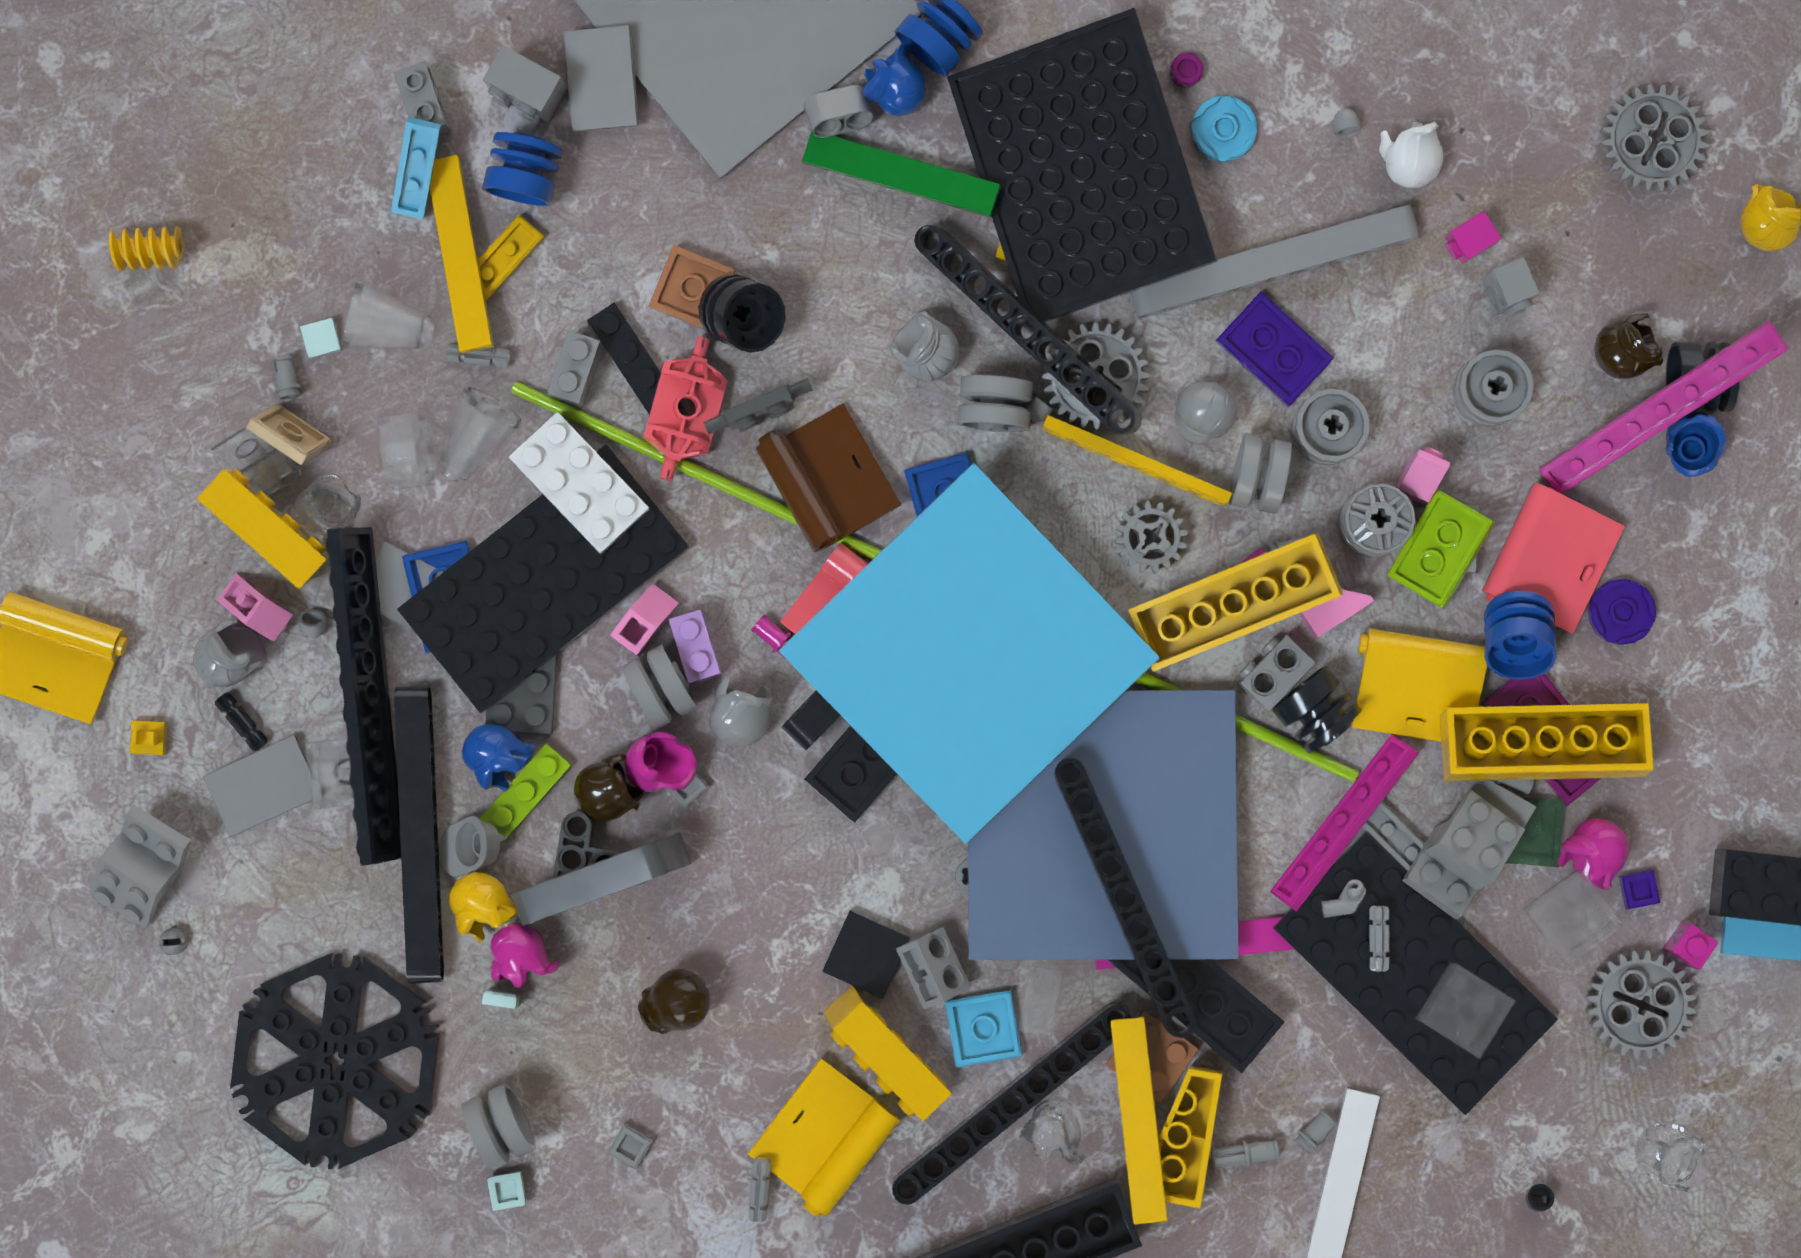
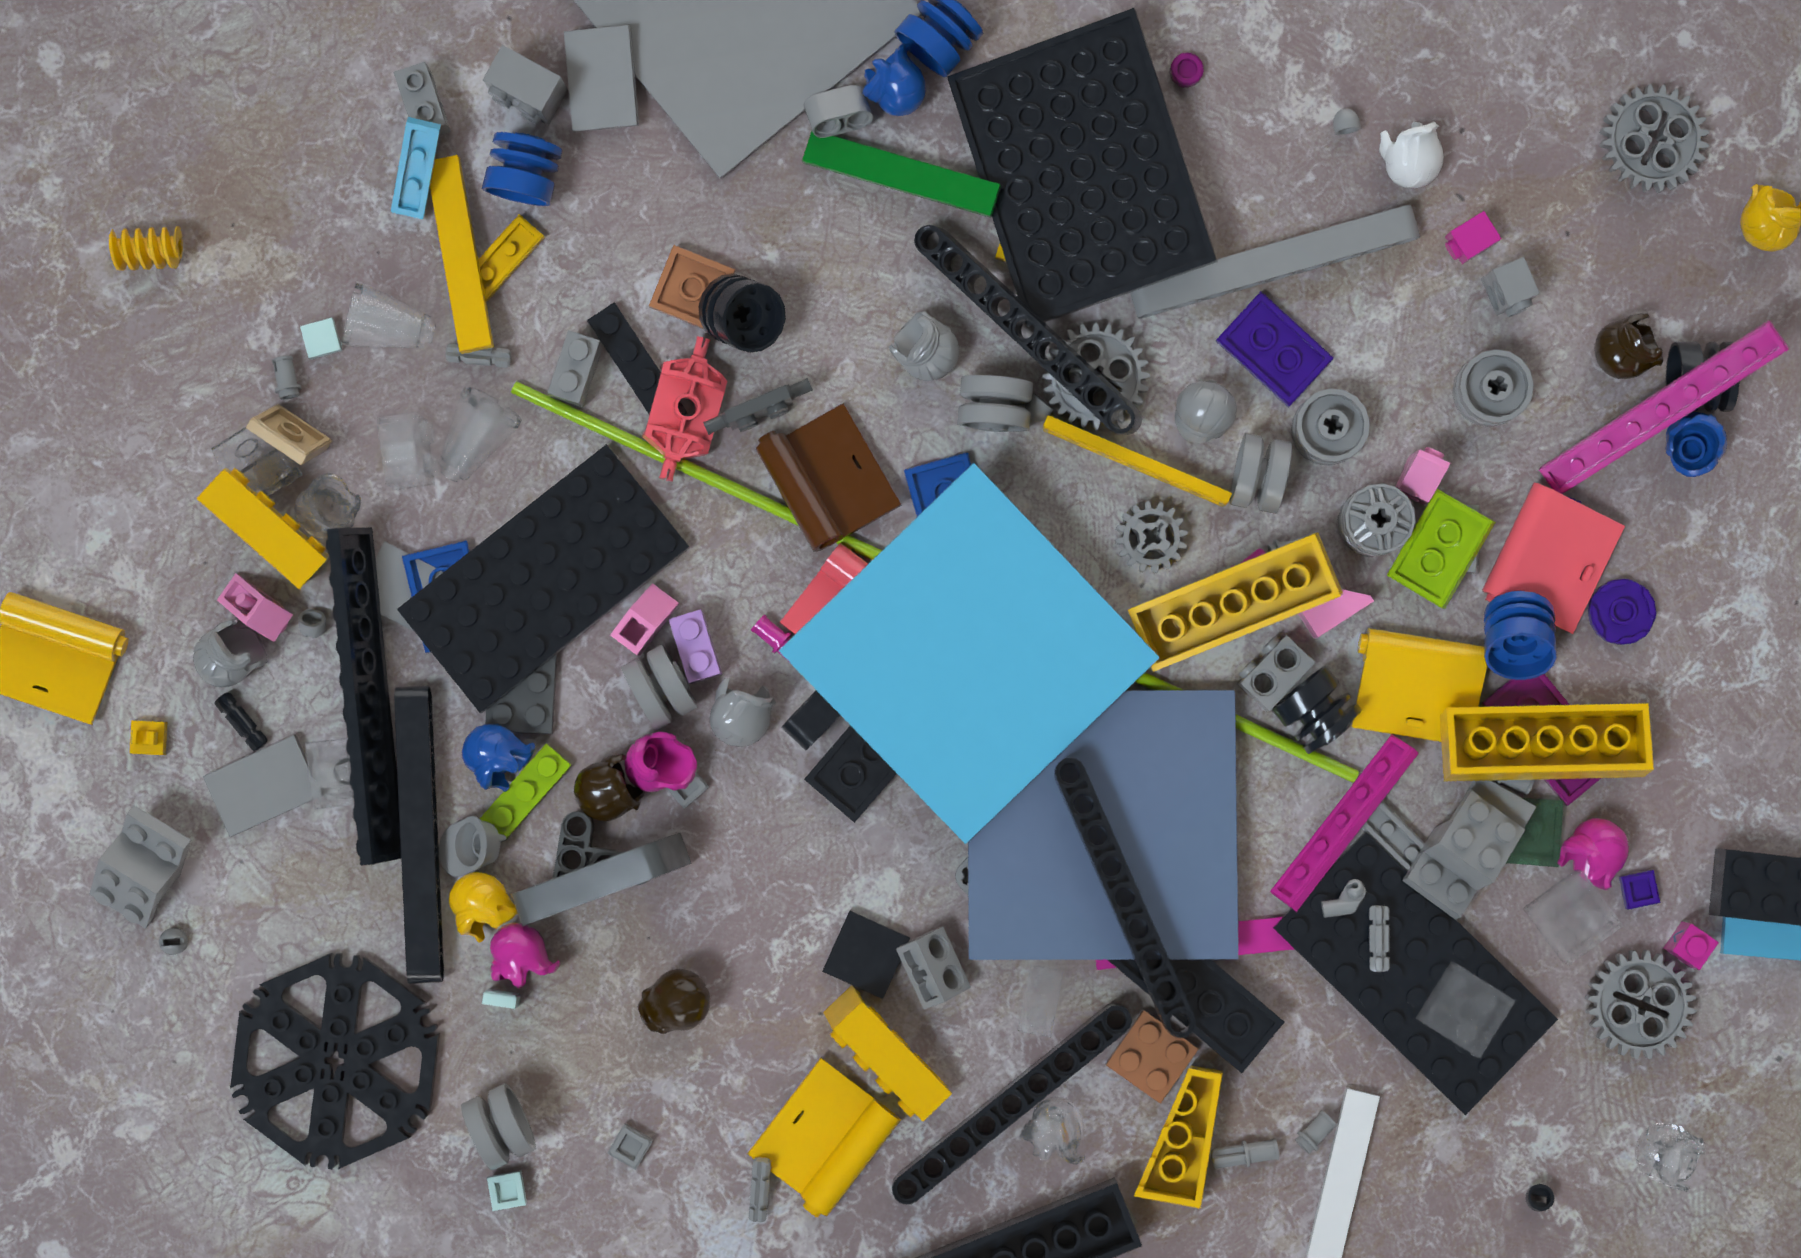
white plate [509,412,650,555] -> none
medium azure tile [945,990,1022,1068] -> none
yellow tile [1111,1017,1168,1224] -> none
medium azure tile [1191,96,1257,163] -> none

